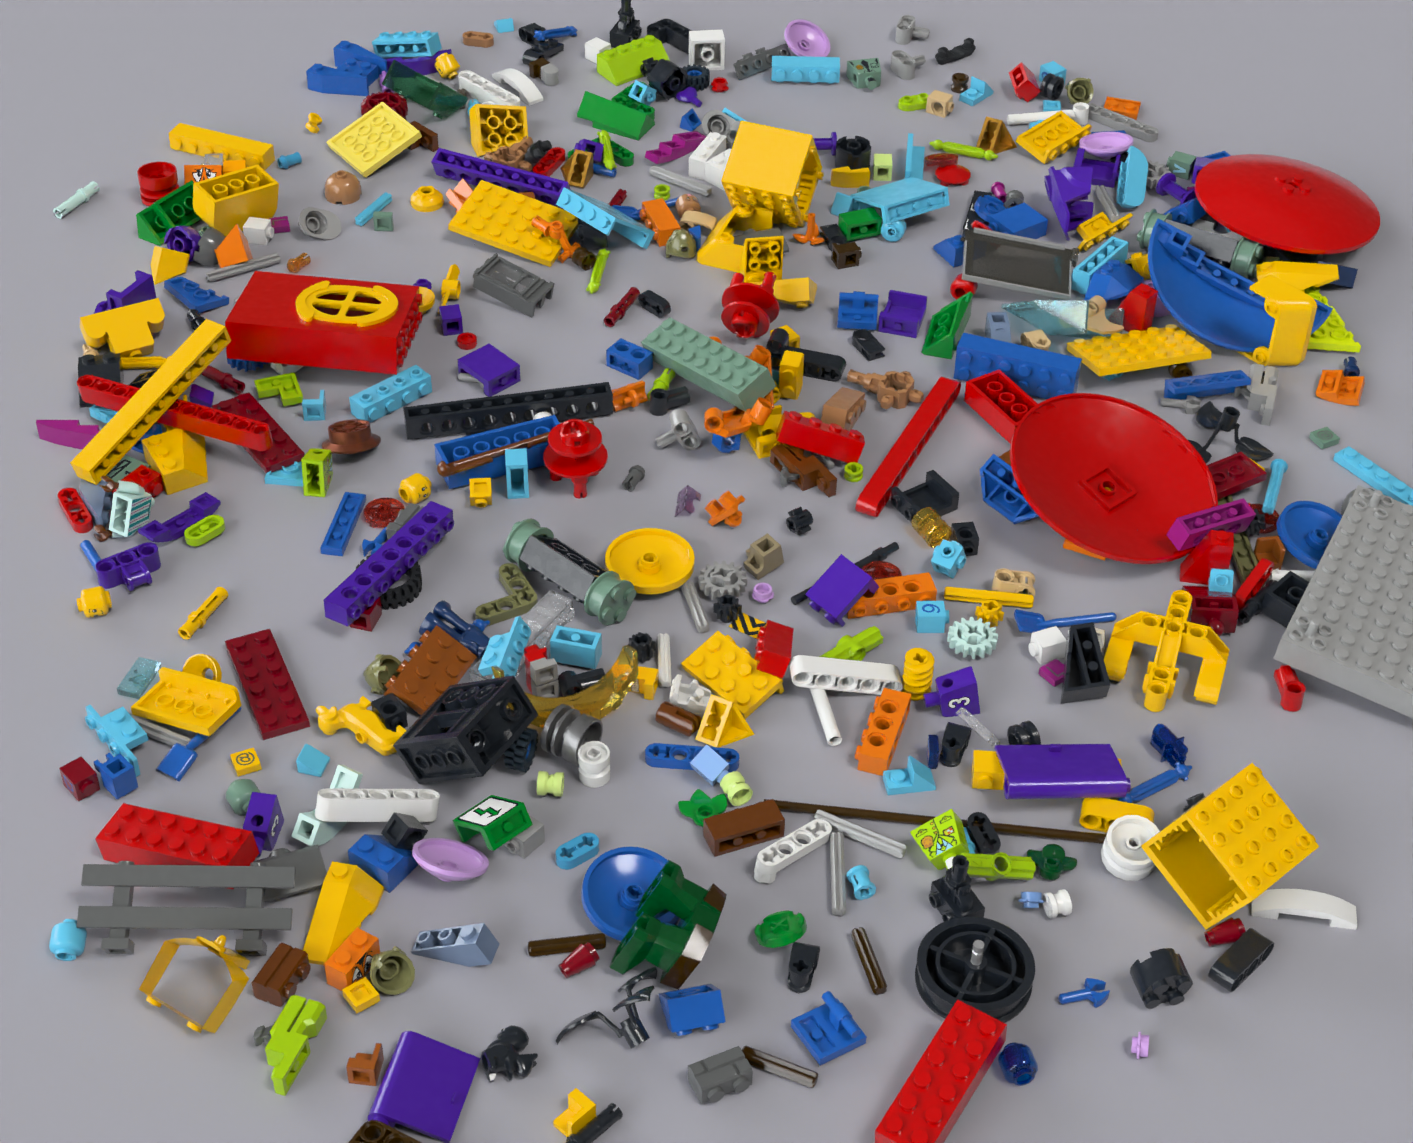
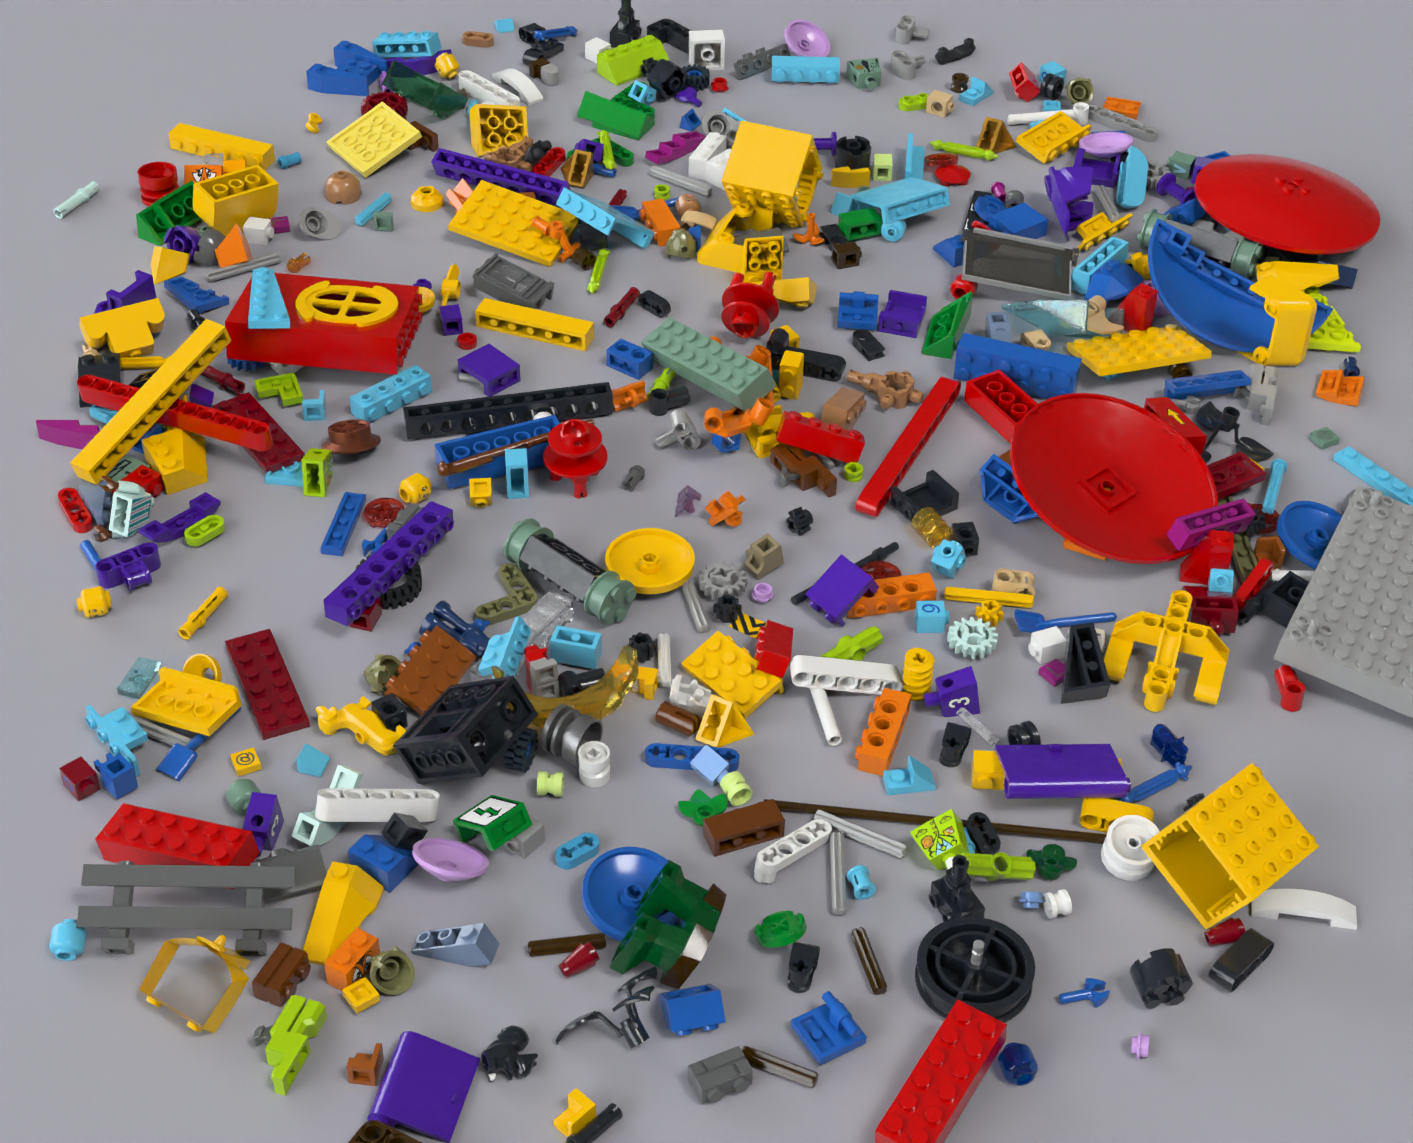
clear blue tile [927,735,939,769] -> none
none -> medium azure wing [248,267,290,329]
none -> yellow brick [475,298,594,352]
none -> red brick [1144,397,1207,455]

